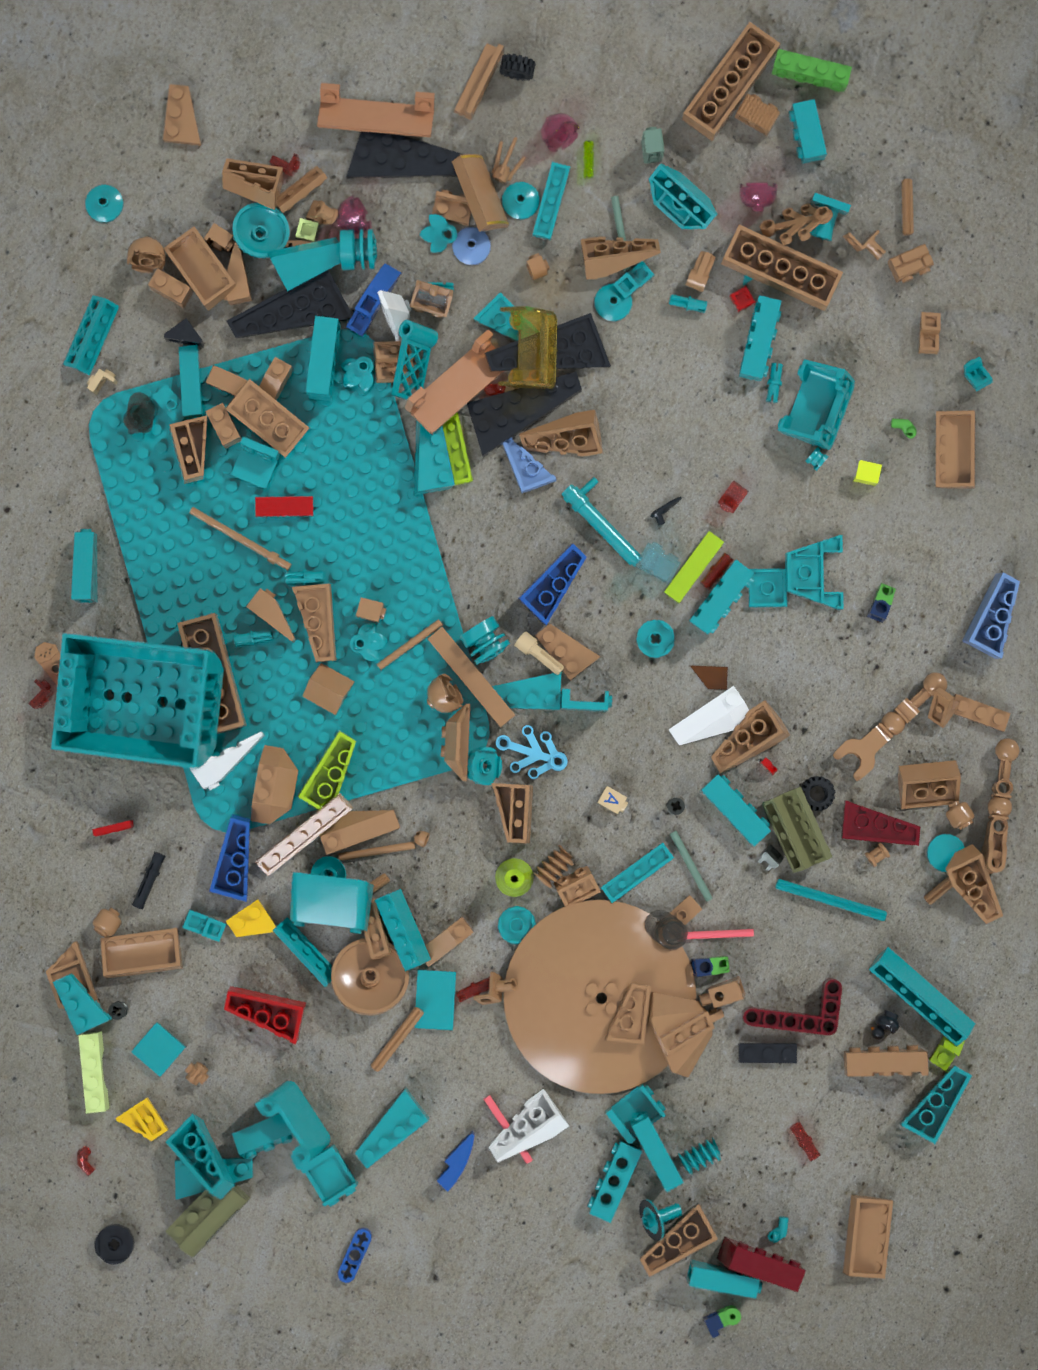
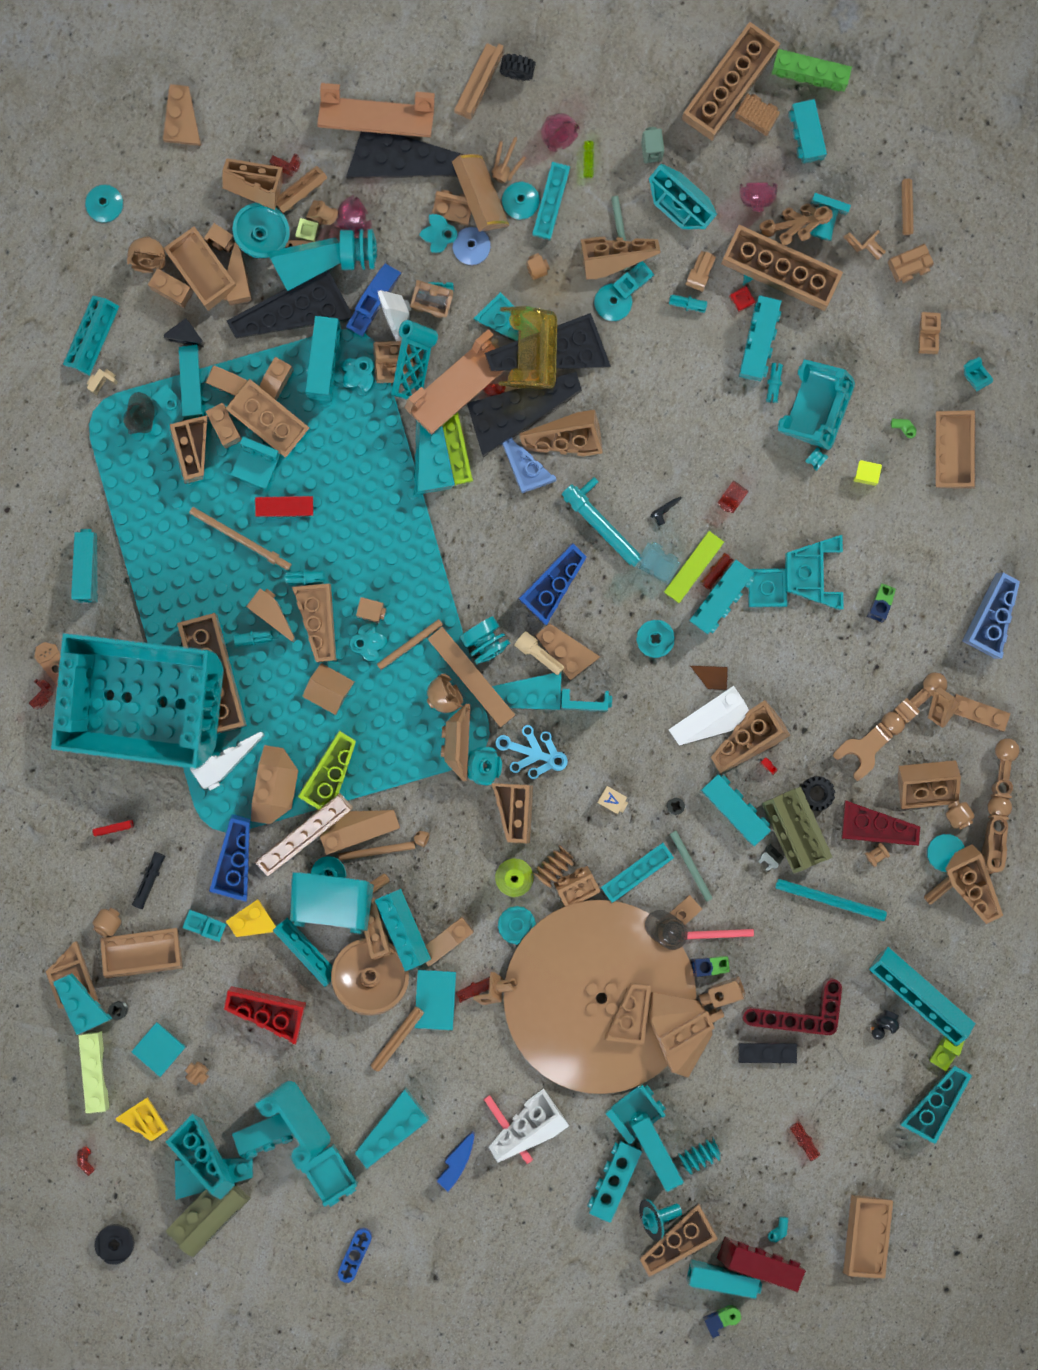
medium nougat wedge [844,1045,928,1077] -> none

